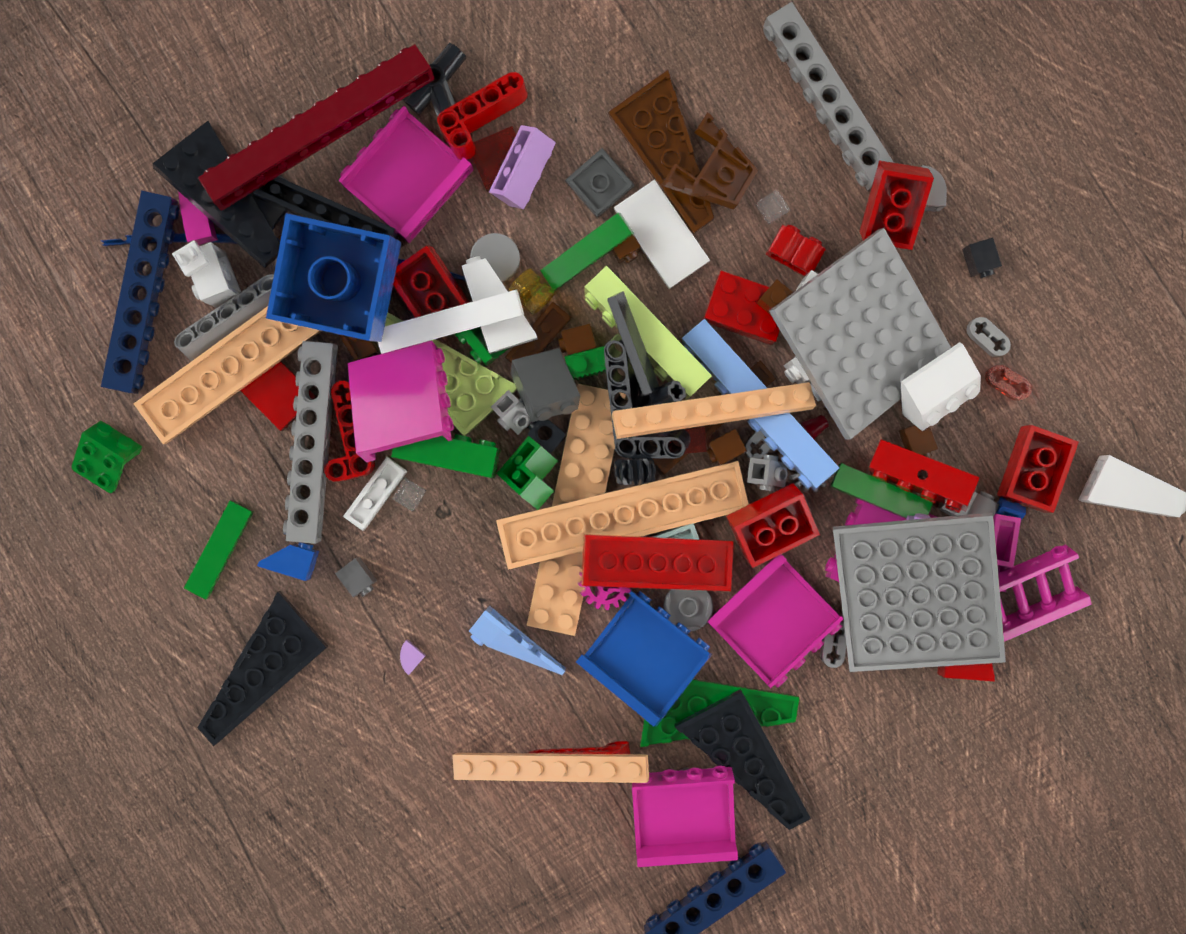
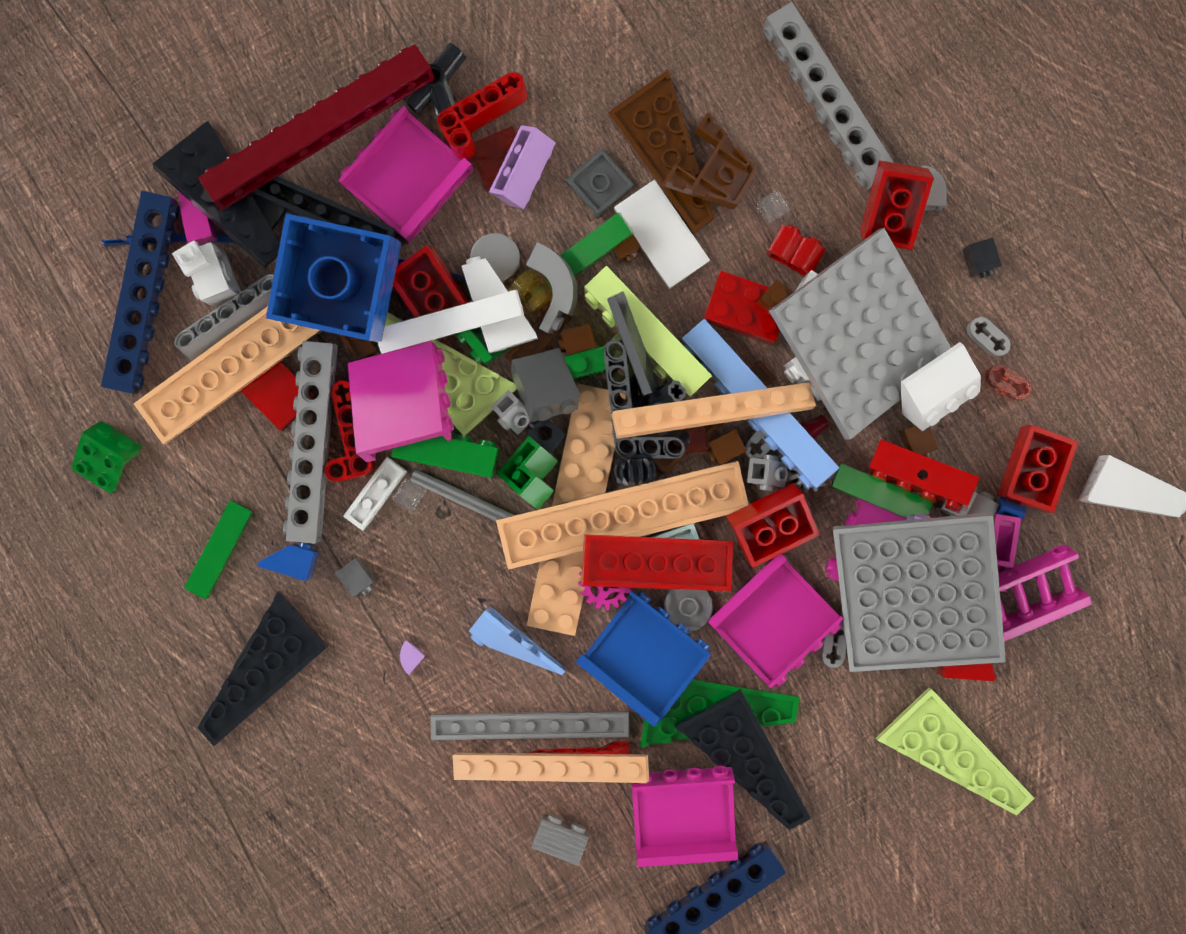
none -> light grey axle [410,470,514,521]
none -> light grey tile [431,711,629,740]
none -> light grey arch [526,242,578,334]
none -> light grey brick [531,813,589,866]
none -> yellowish green wing [875,688,1035,816]

